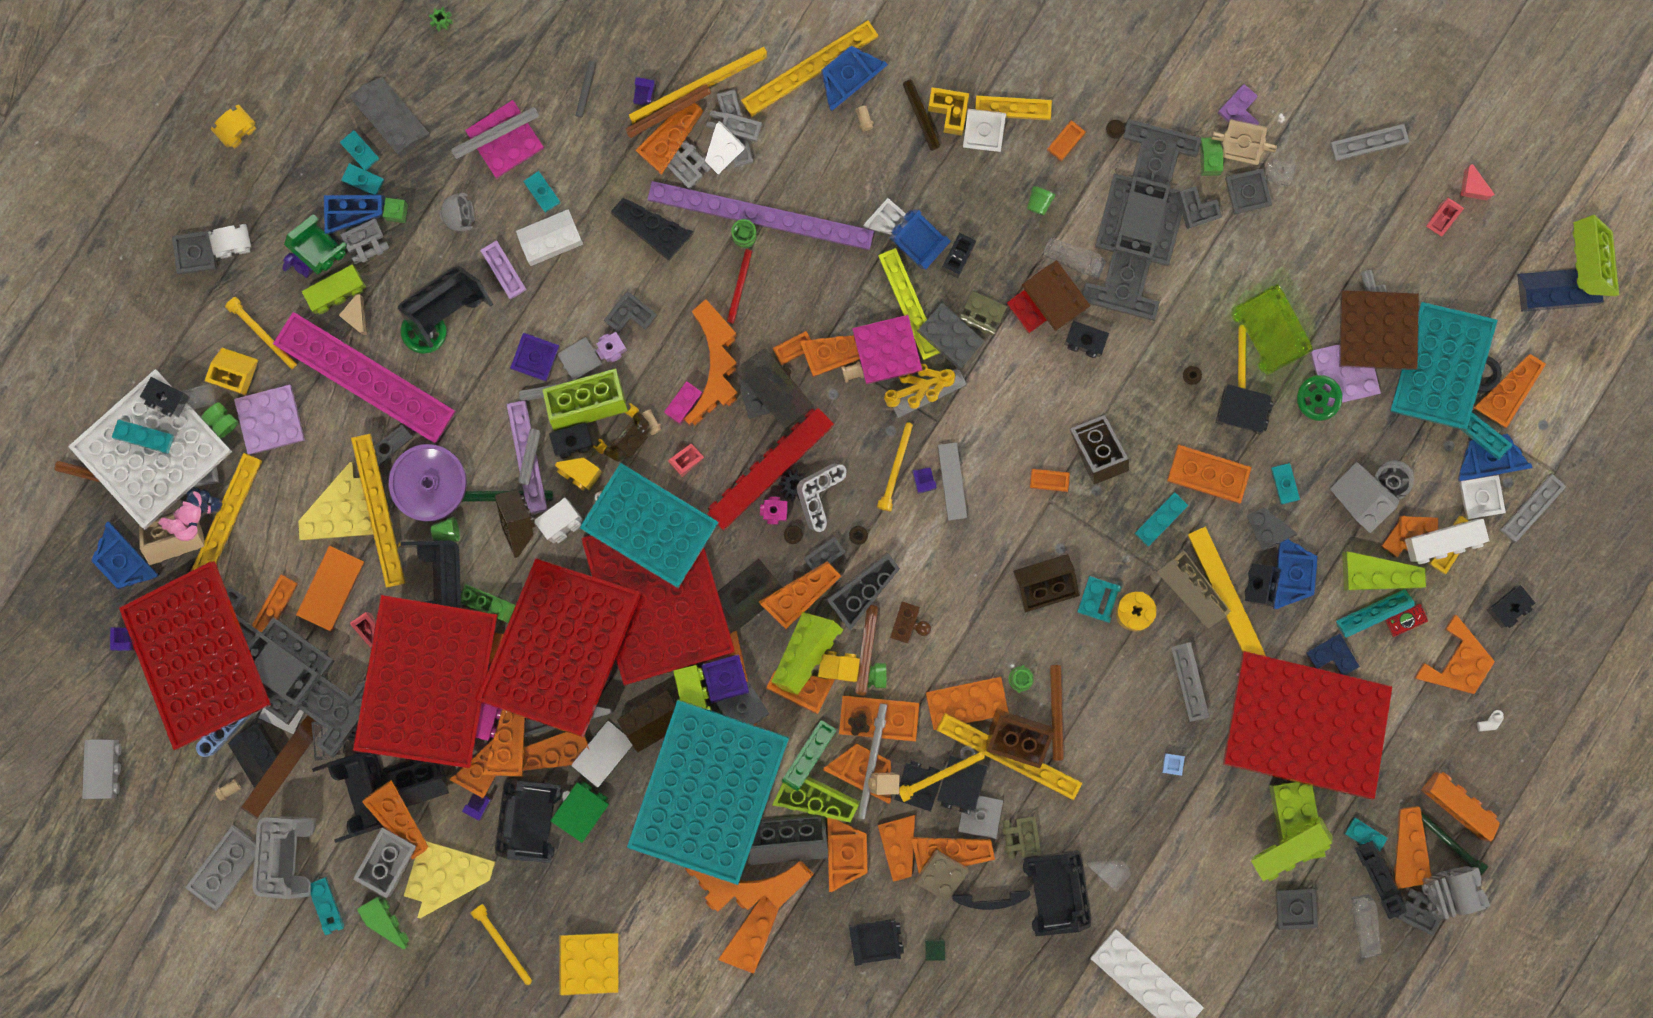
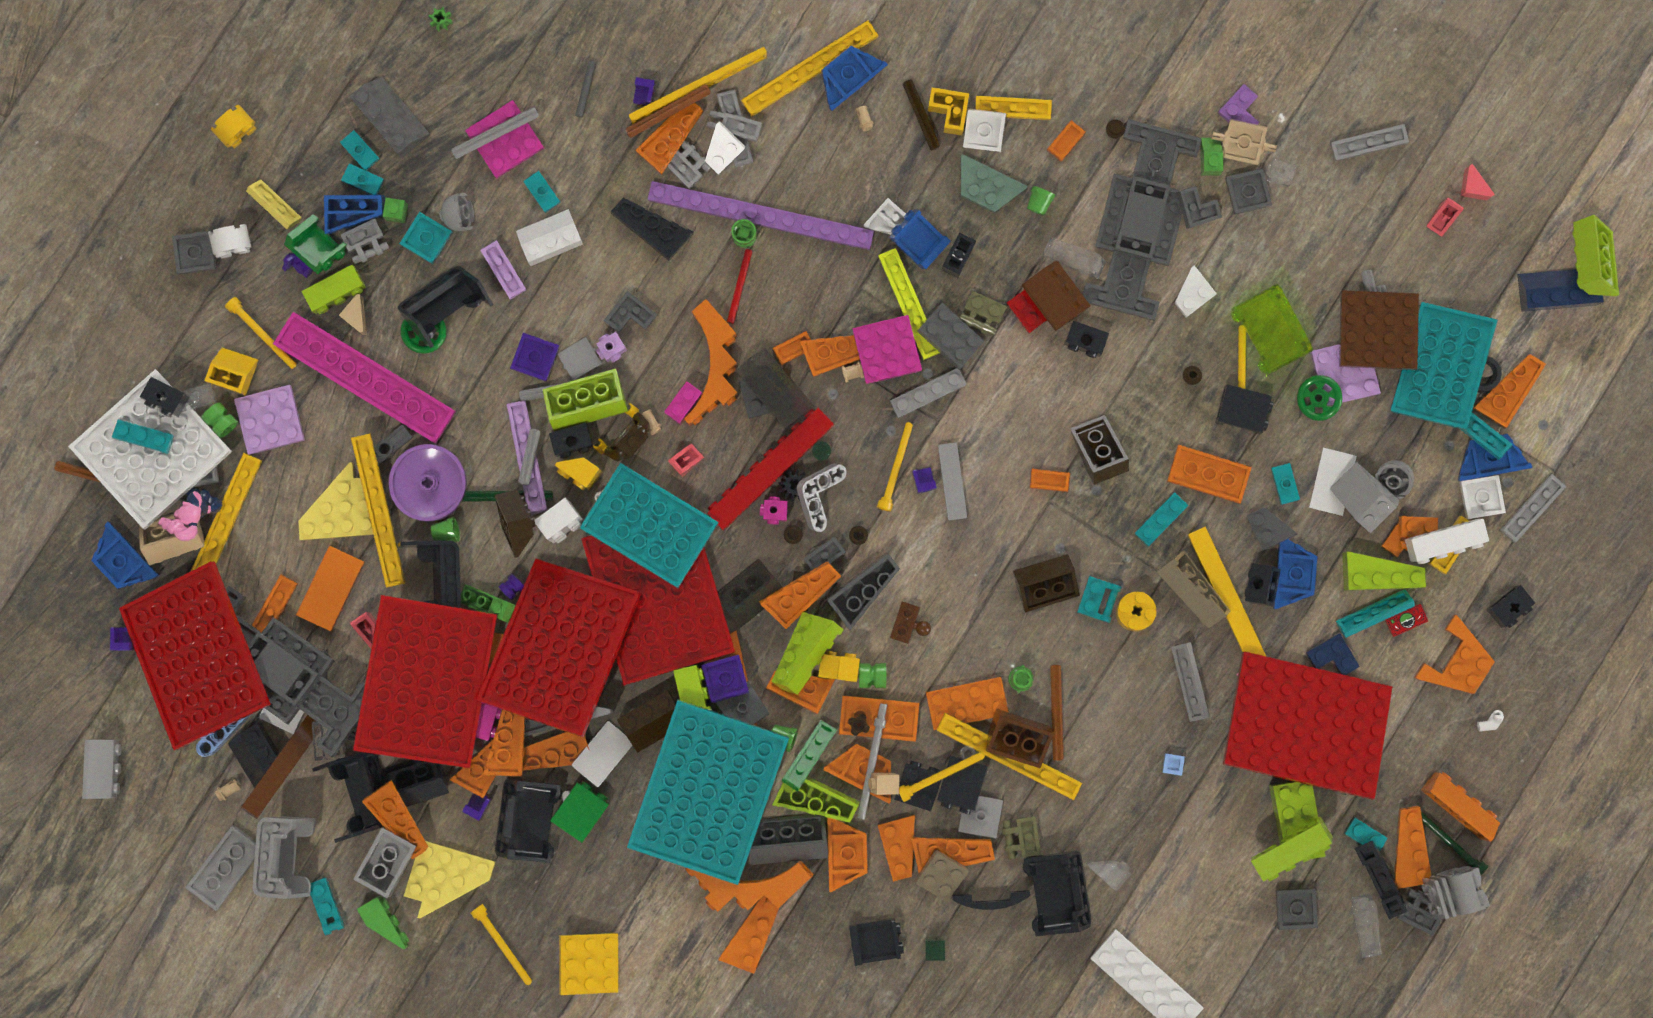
dark orange axle [855,605,878,695] -> none
yellow plant [884,364,955,409] -> none
none -> light yellow plate [246,179,302,229]
none -> teal plate [399,212,453,264]
none -> dark purple wheel [498,573,524,600]
none -> bright green piece [772,724,798,752]
none -> clear green plate [812,441,831,461]
none -> sand green wing [960,154,1027,213]
none -> white wing [1174,265,1217,318]
none -> white sticker [1309,448,1357,516]

